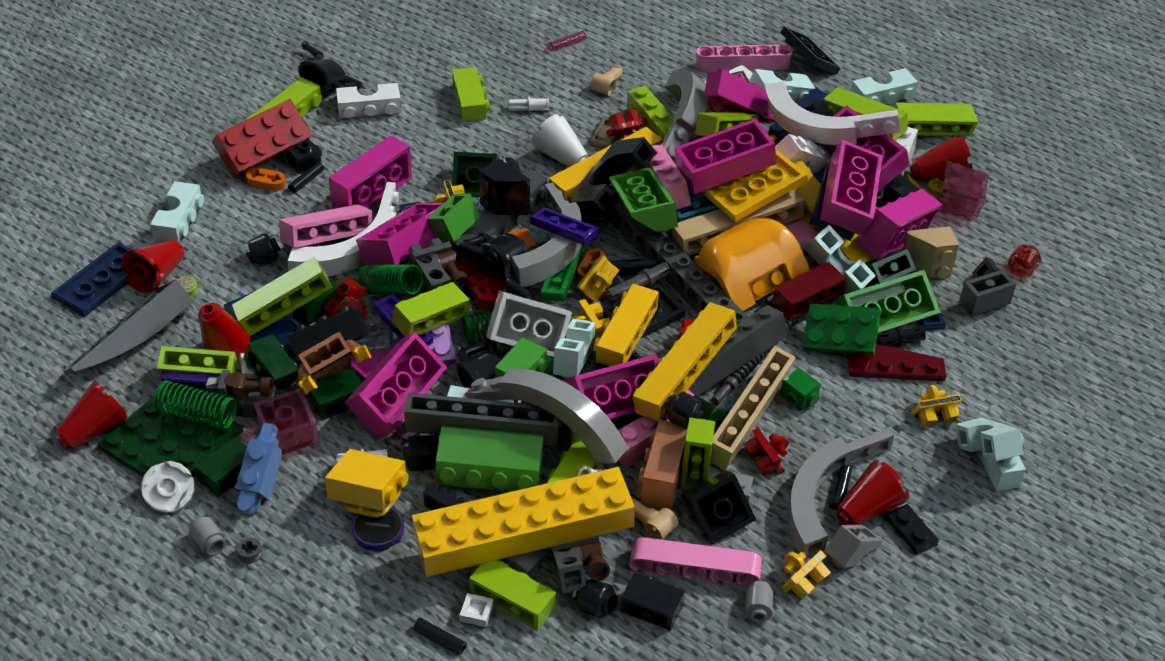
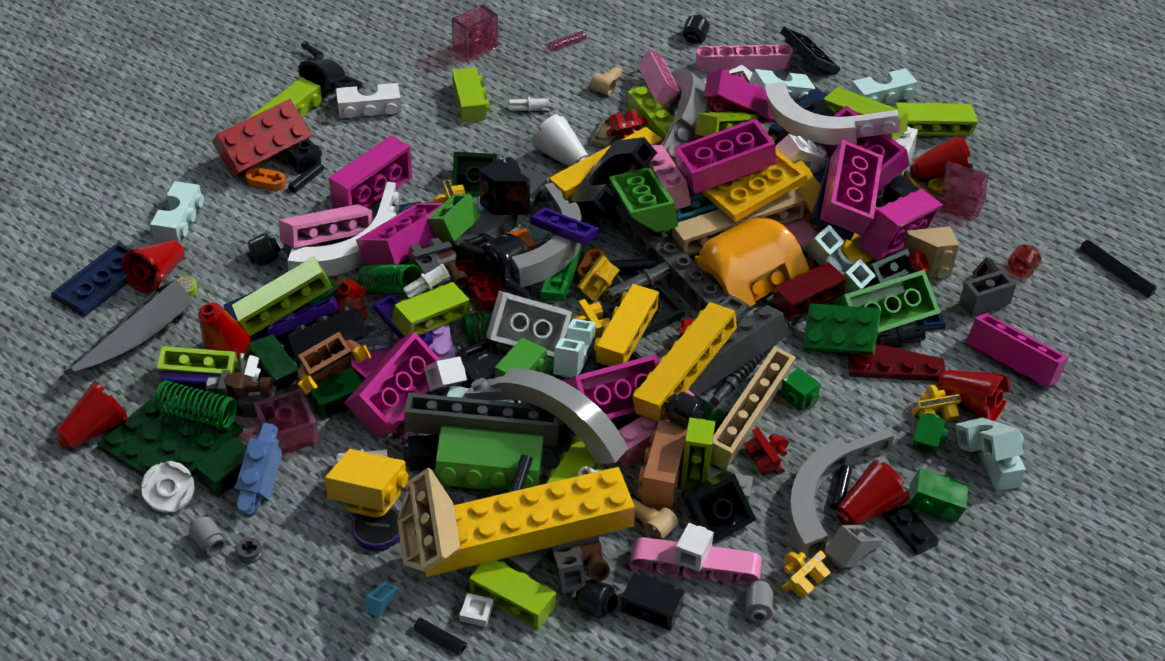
none -> white plate [242,355,261,381]
none -> dark purple tile [267,297,338,337]
none -> medium azure piece [365,581,399,618]
none -> tan wedge [397,468,460,572]
none -> white axle [403,264,450,299]
none -> white brick [424,357,467,391]
none -> clear pink brick [452,4,498,60]
none -> black piece [509,455,533,492]
none -> bright pink beam [637,49,681,108]
none -> white brick [675,523,714,572]
none -> black head [682,14,710,44]
none -> dark grey tile [719,294,750,322]
none -> green brick [907,468,968,522]
none -> red tile [909,251,929,272]
none -> green brick [912,413,948,454]
none -> red cone [938,370,1010,421]
none -> dark pink brick [966,313,1069,388]
none -> black axle [1080,240,1157,297]

